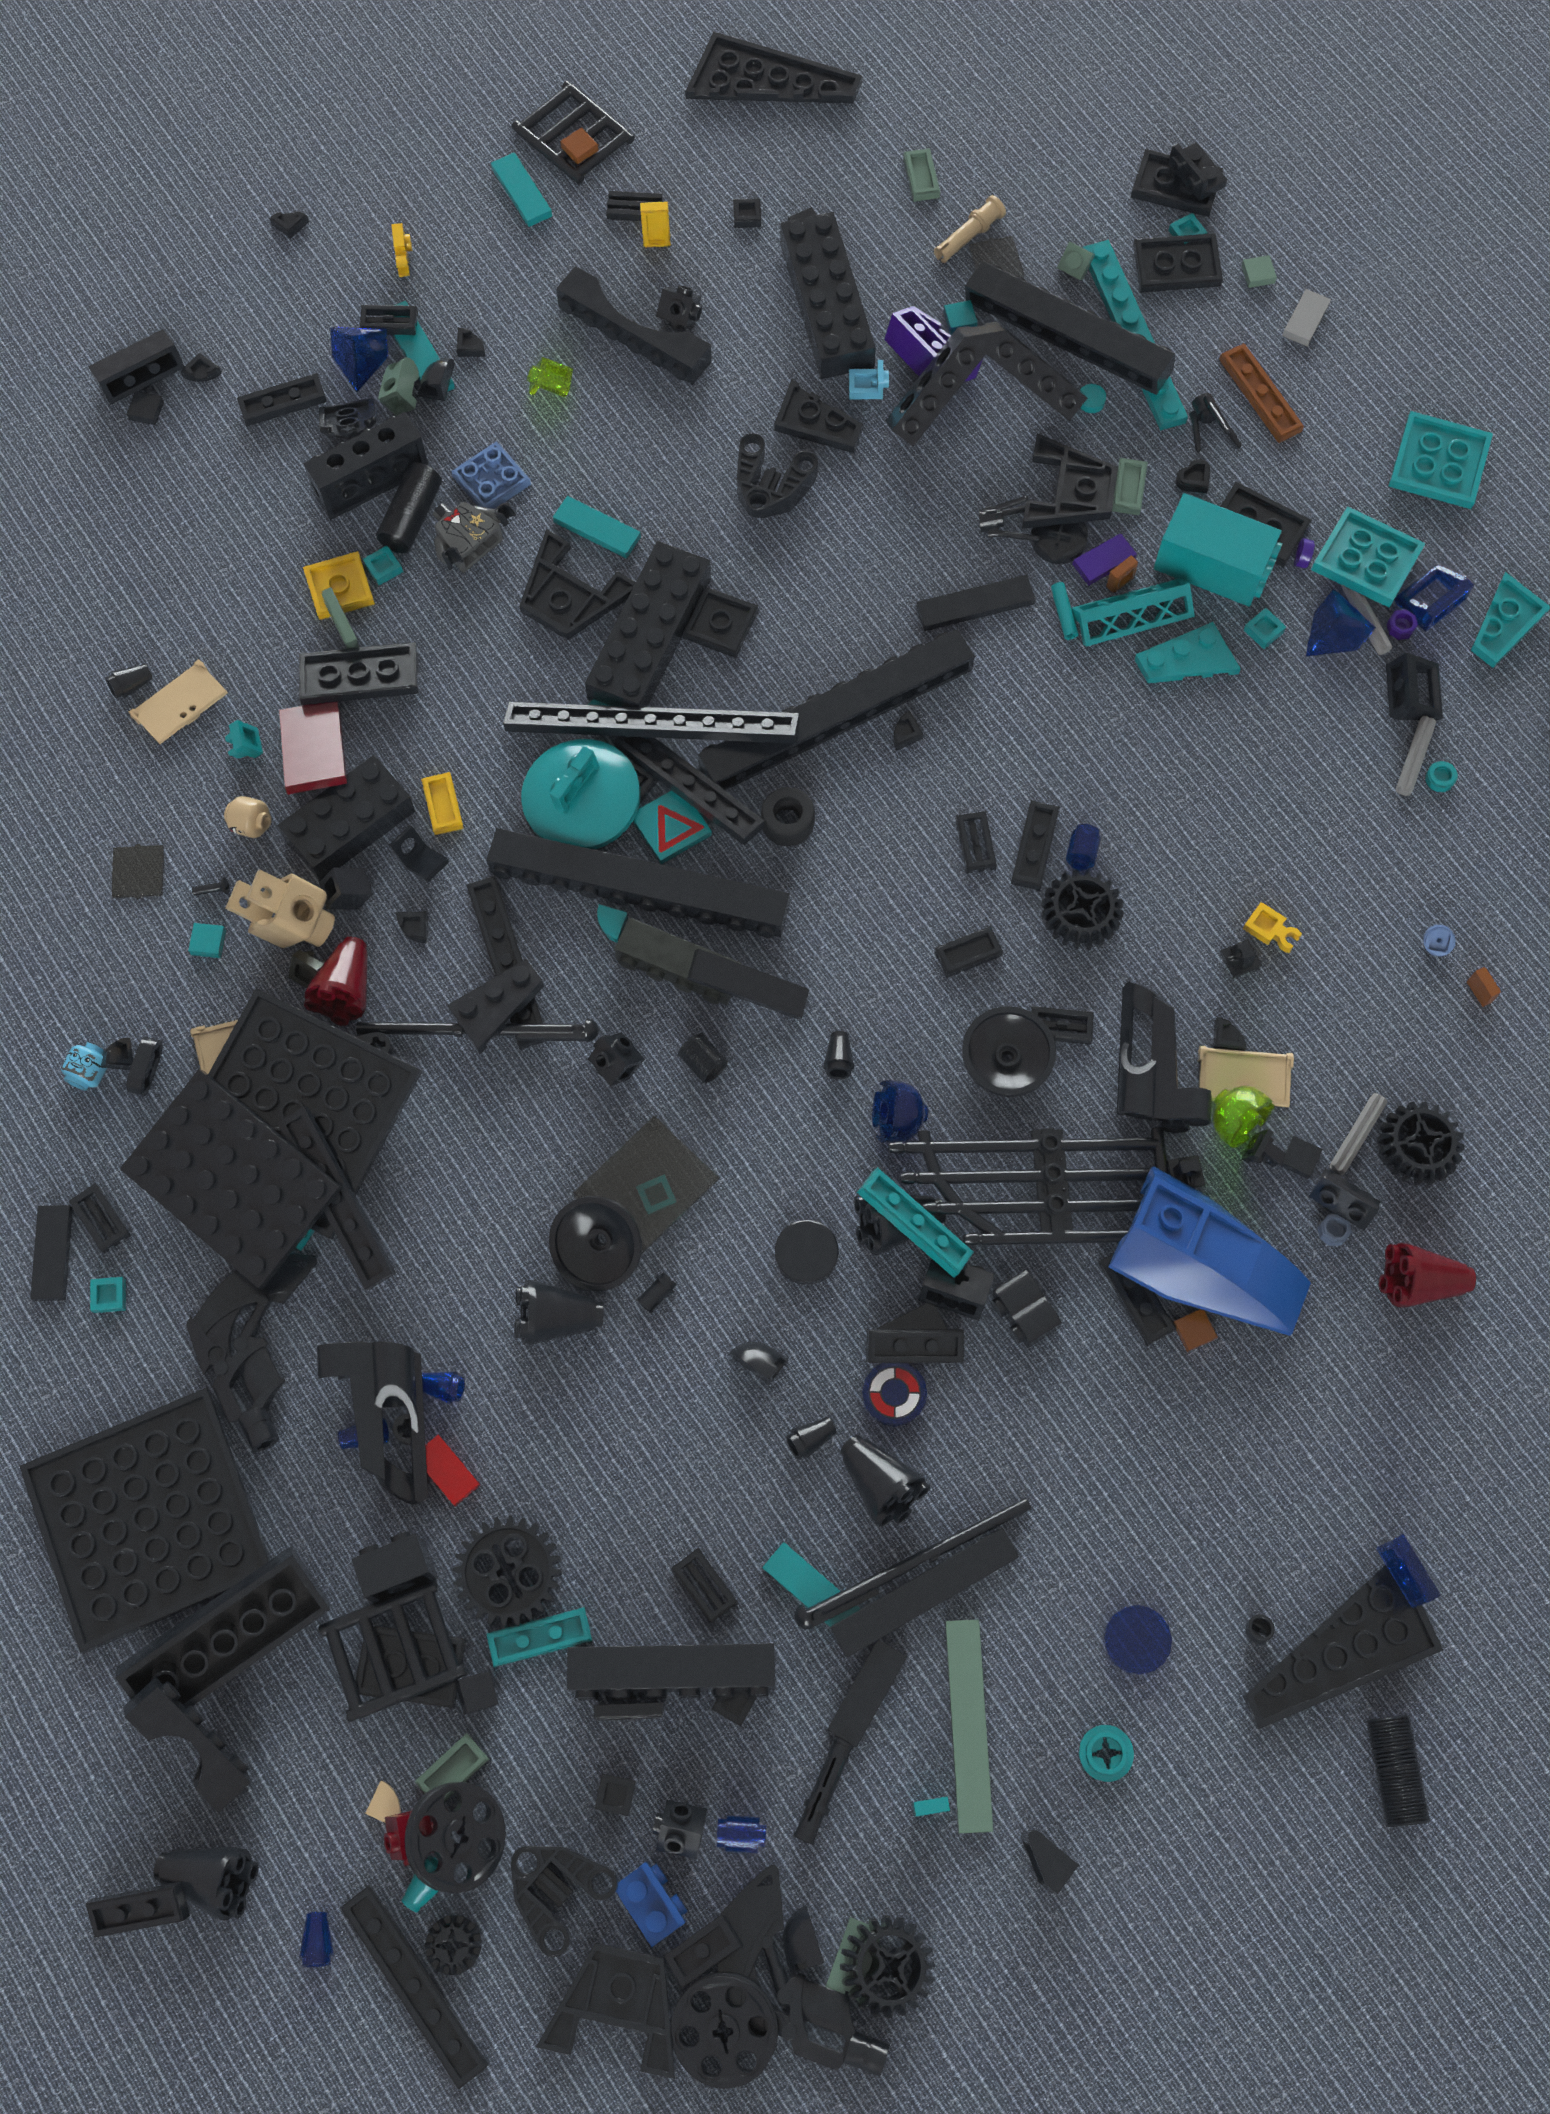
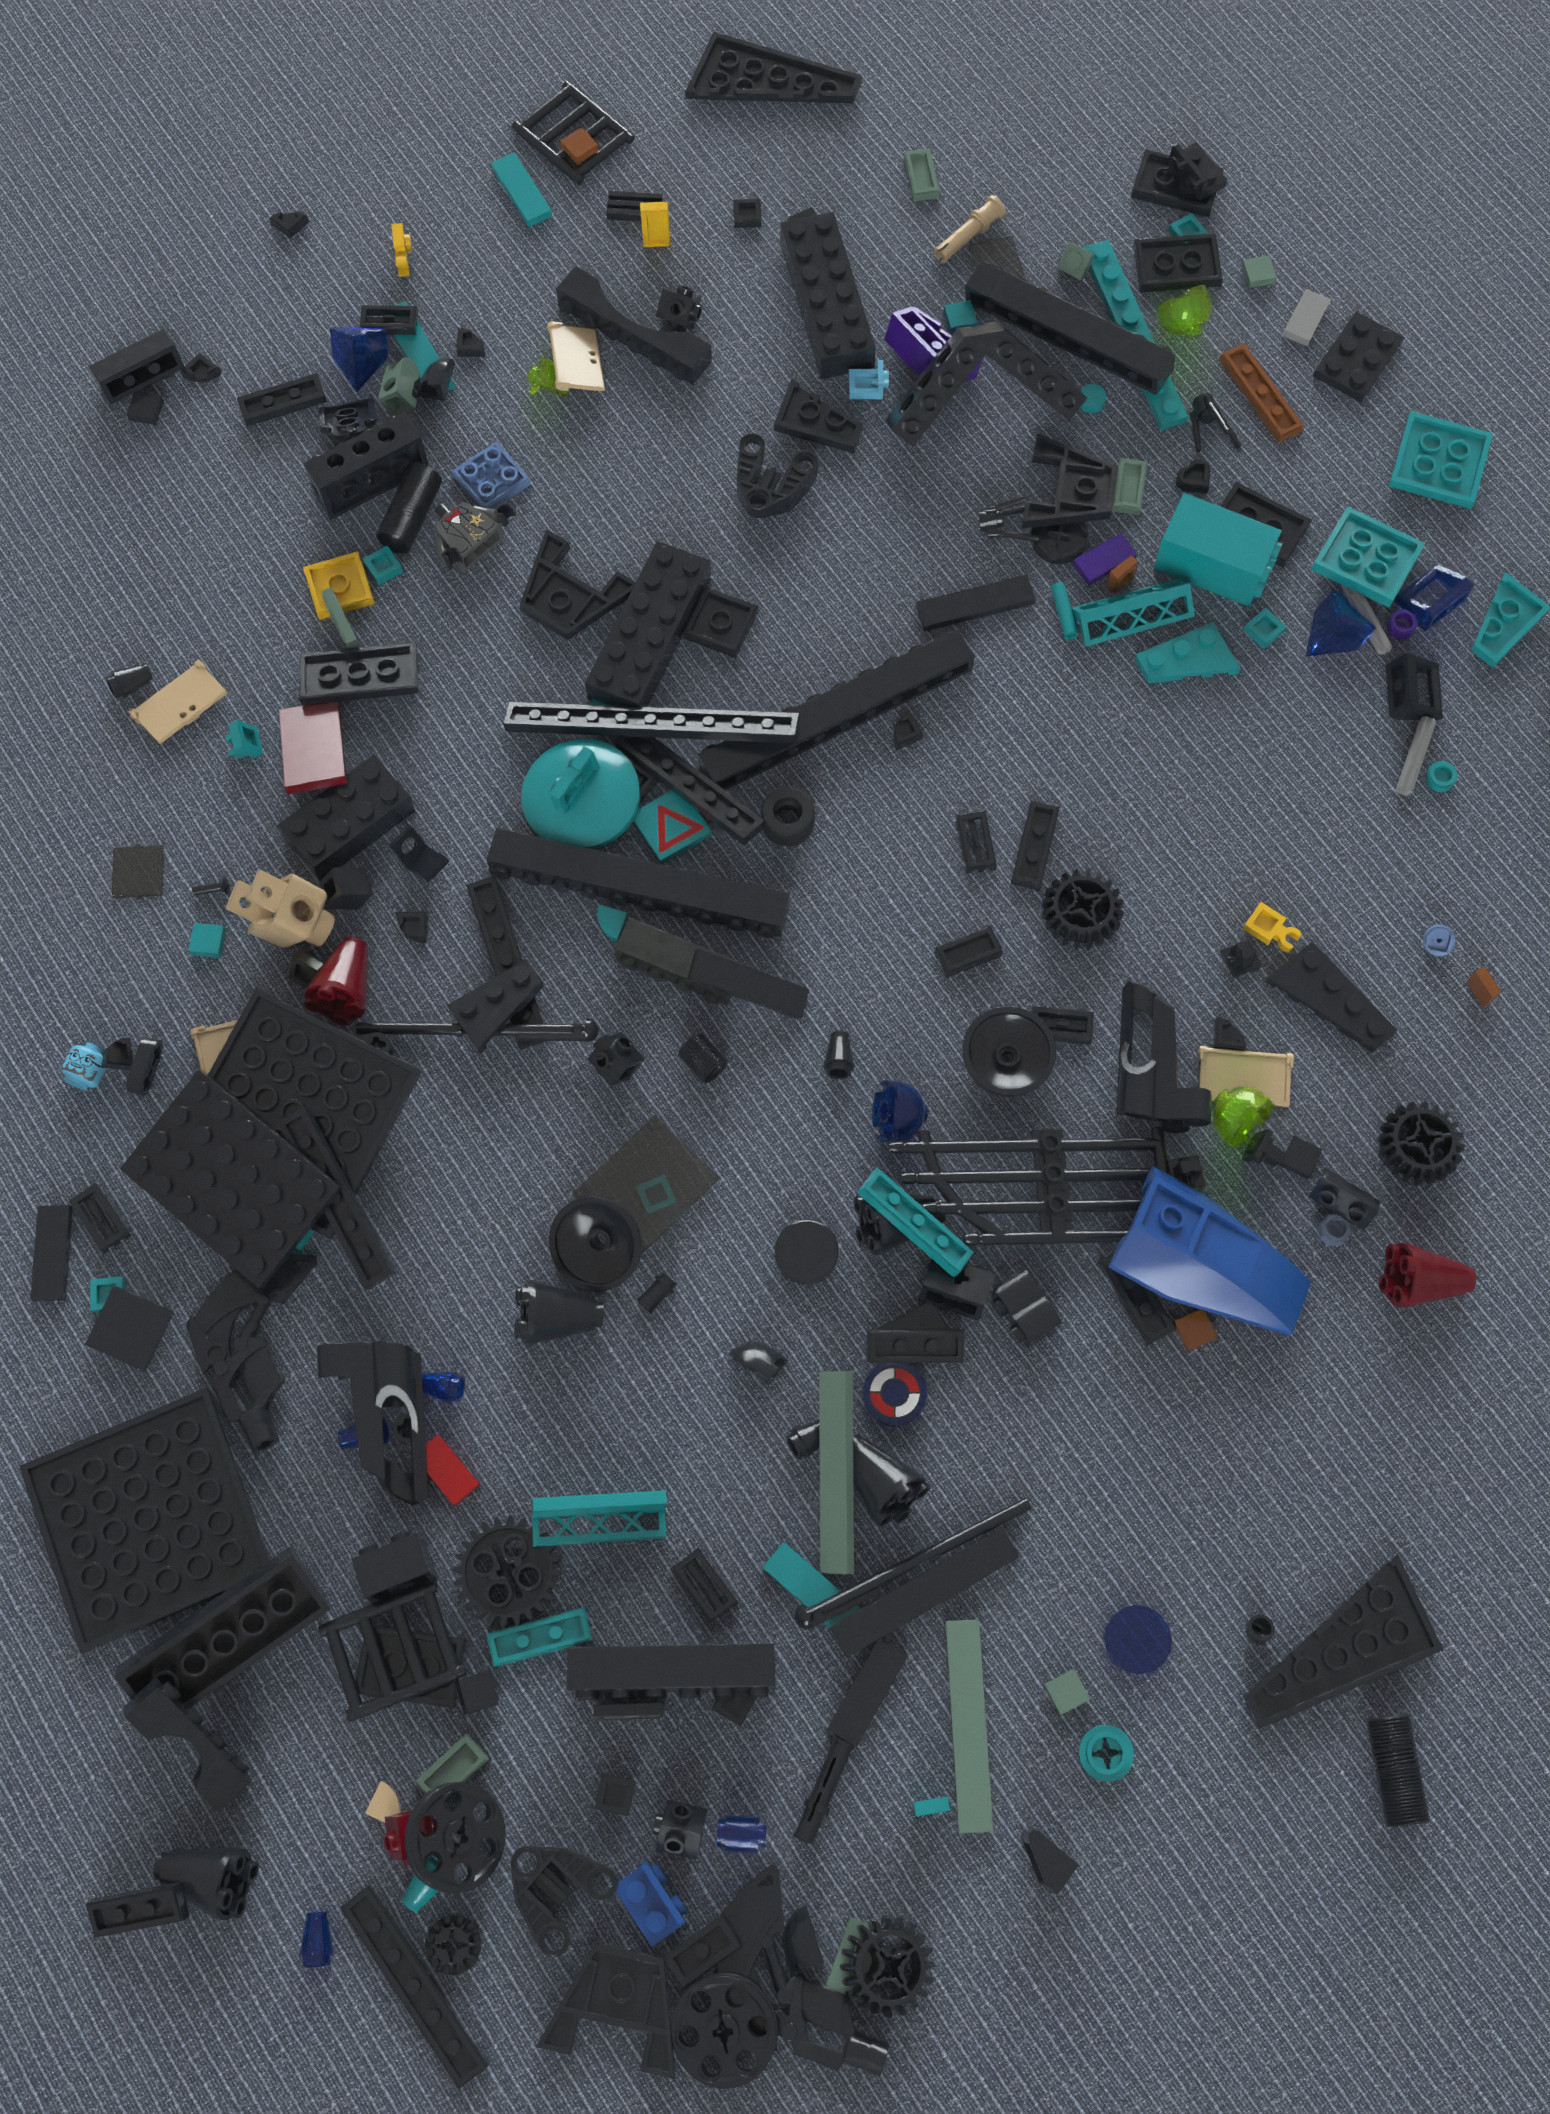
tan head [224,796,271,838] -> none
yellow tile [421,772,464,835] -> none
teal tile [553,496,641,559] -> none
clear blue brick [1066,824,1101,871] -> none
dark purple tile [1294,538,1315,569] -> none
light grey axle [1329,1093,1387,1175] -> none
clear blue tile [1376,1534,1441,1608] -> none
none -> black tile [85,1285,174,1371]
none -> teal fence [531,1490,667,1547]
none -> door [547,321,605,391]
none -> sand green tile [819,1371,854,1574]
none -> sand green tile [1043,1669,1091,1716]
none -> clear neon green cylinder [1155,285,1213,338]
none -> black wing [1266,942,1398,1053]
none -> black plate [1313,311,1405,402]

